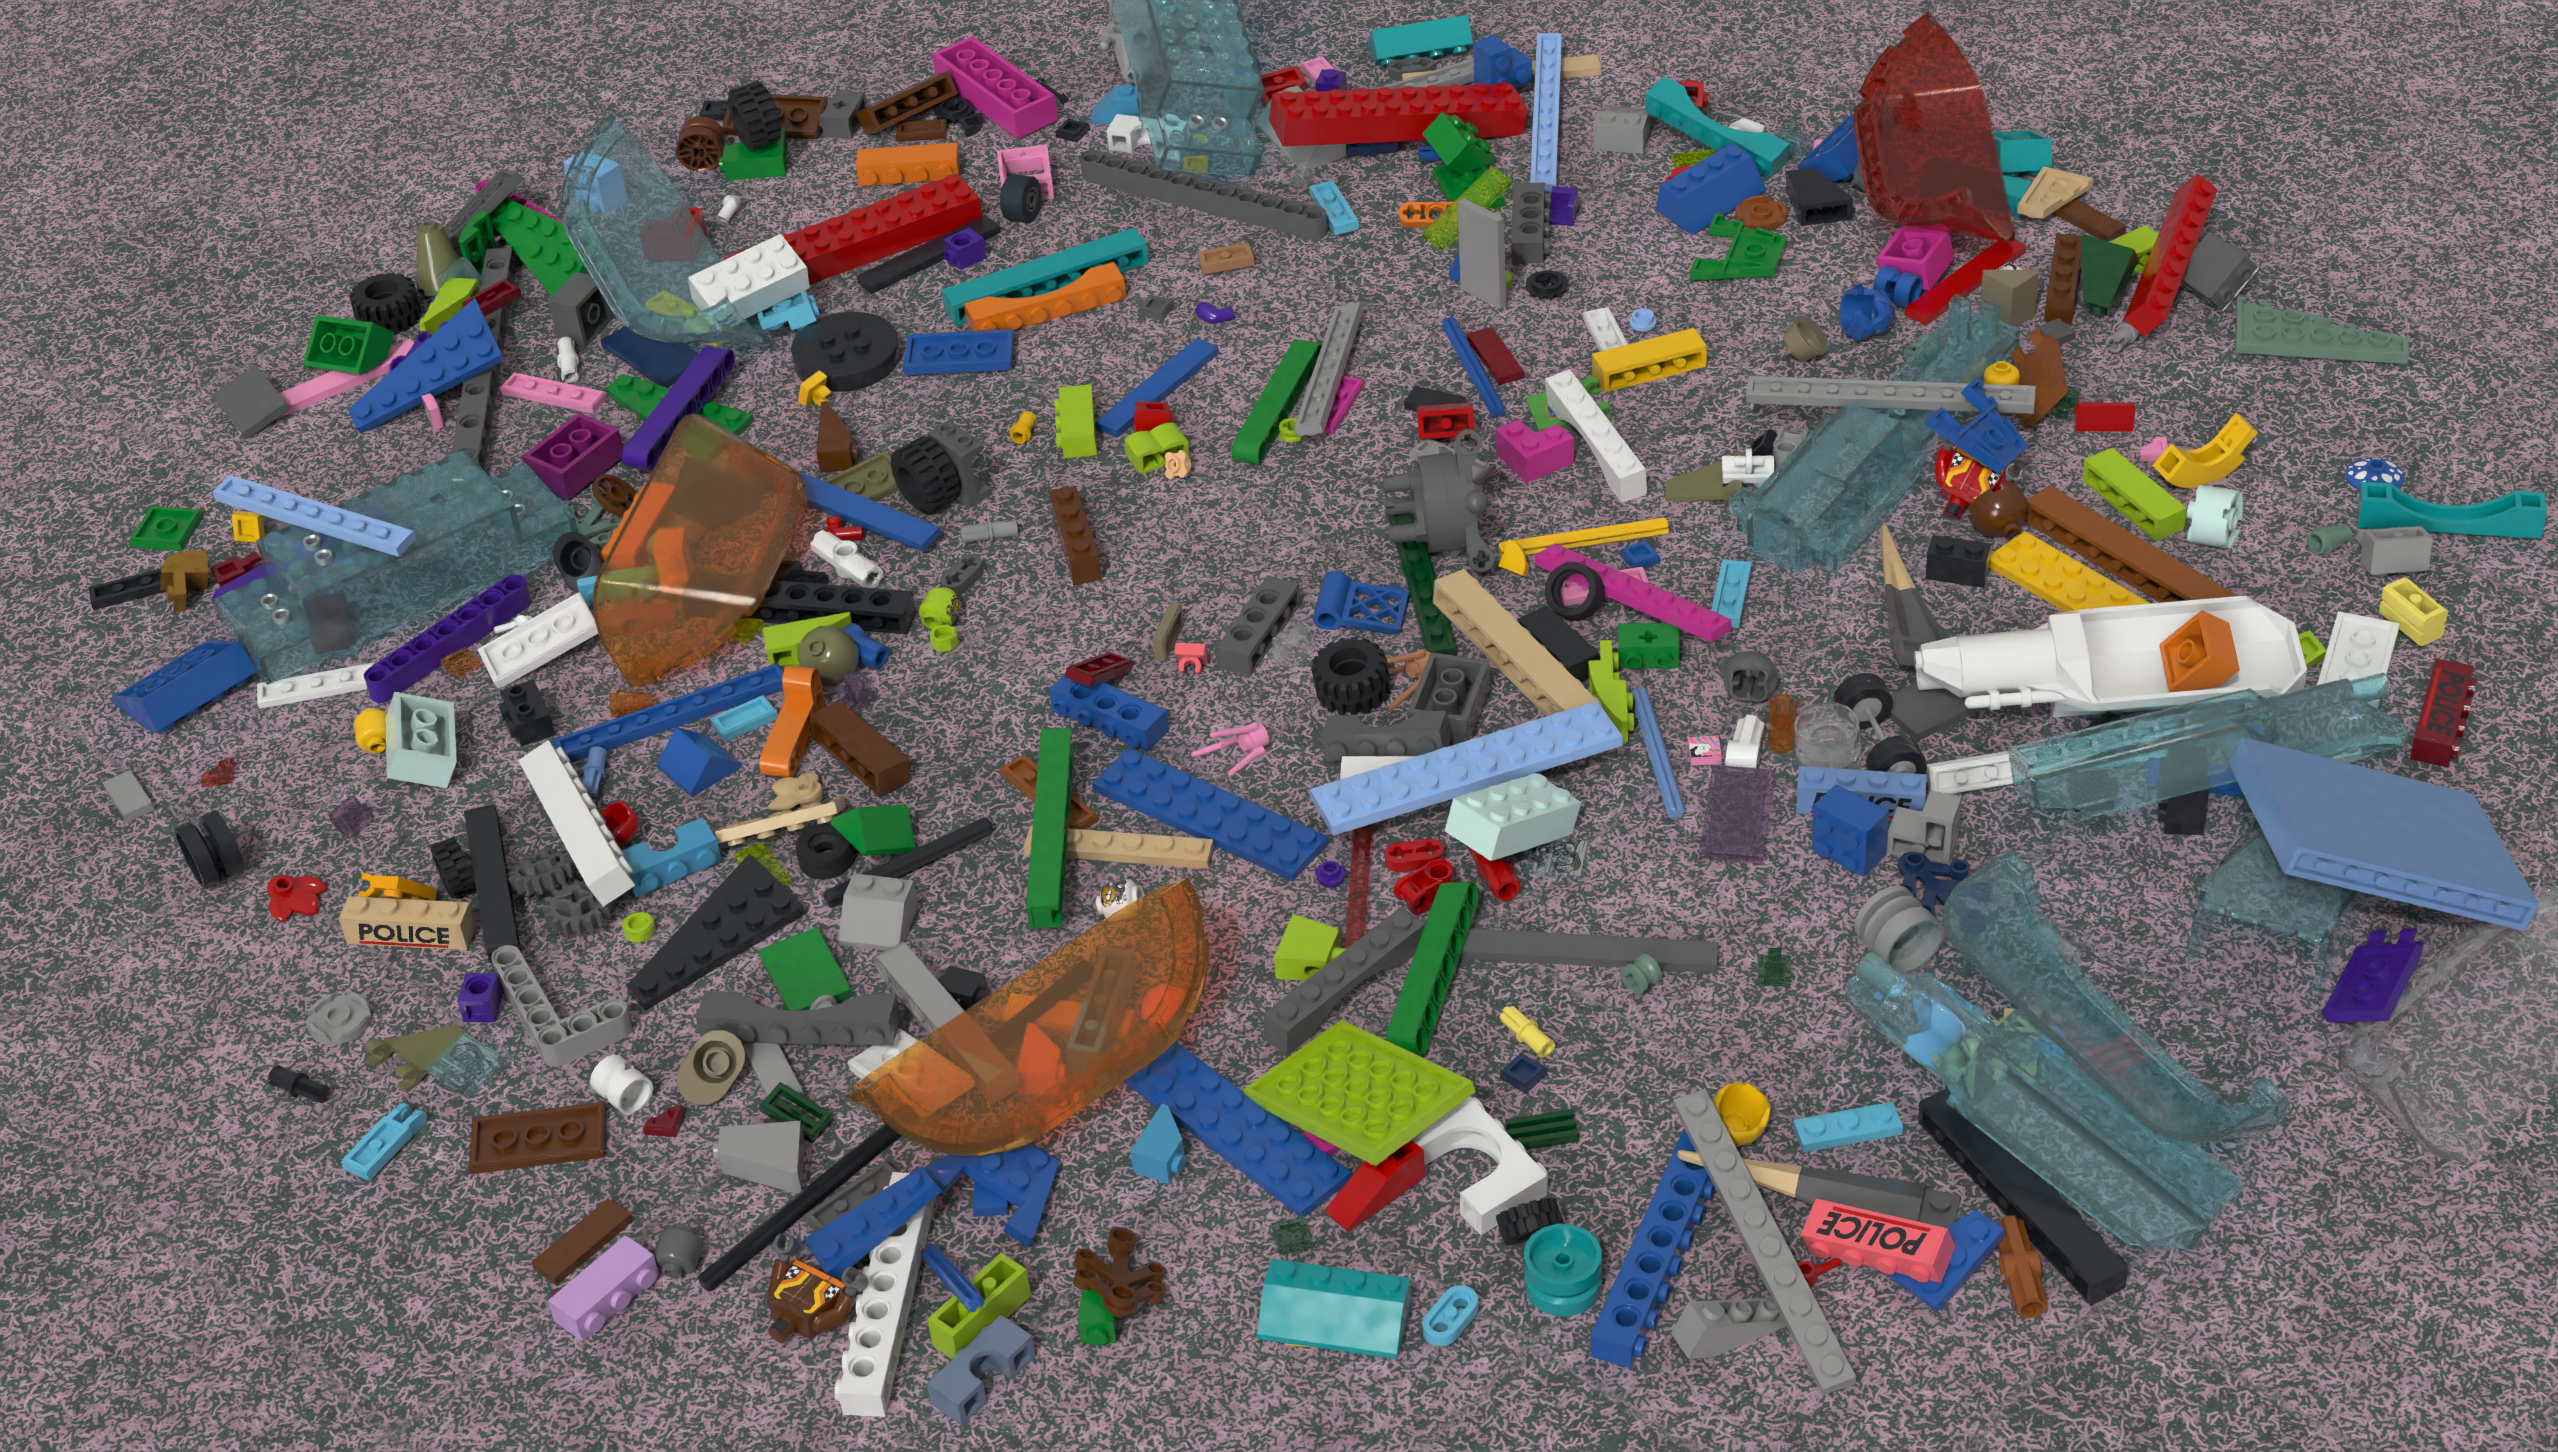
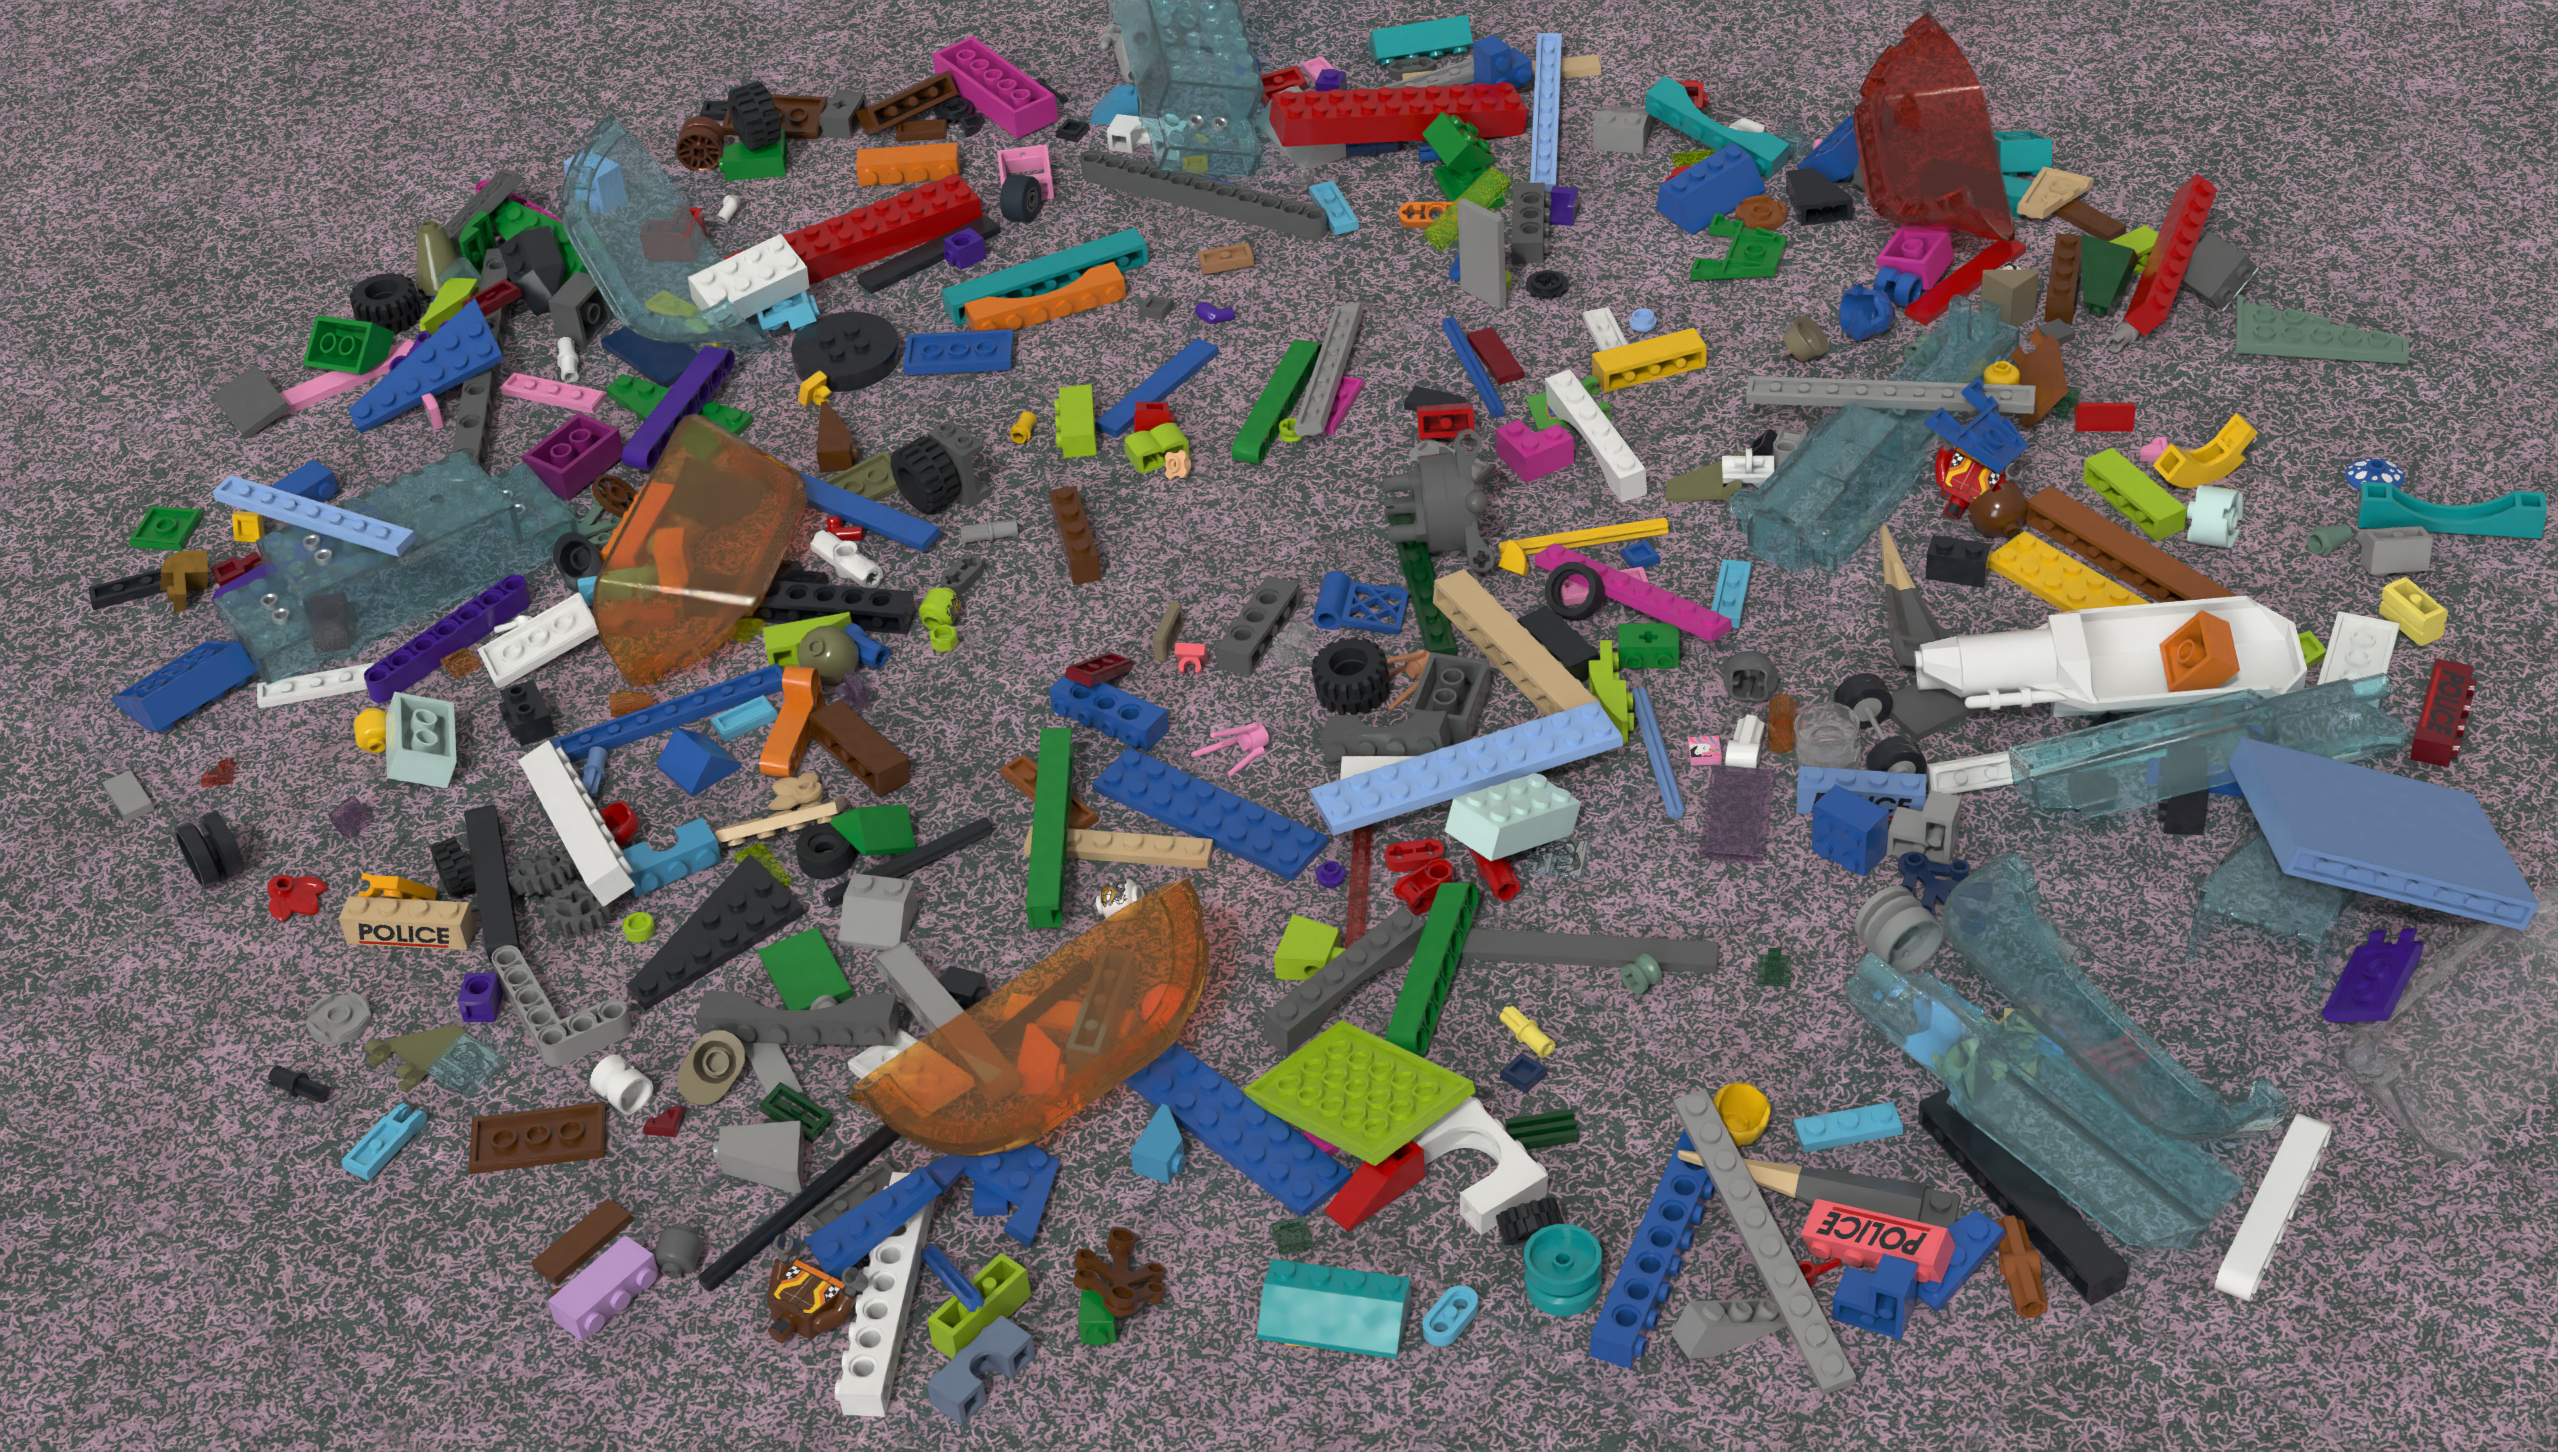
none -> blue brick [270,460,339,503]
none -> black wedge [499,226,566,316]
none -> blue brick [1832,1254,1918,1340]
none -> white beam [2215,1113,2332,1302]

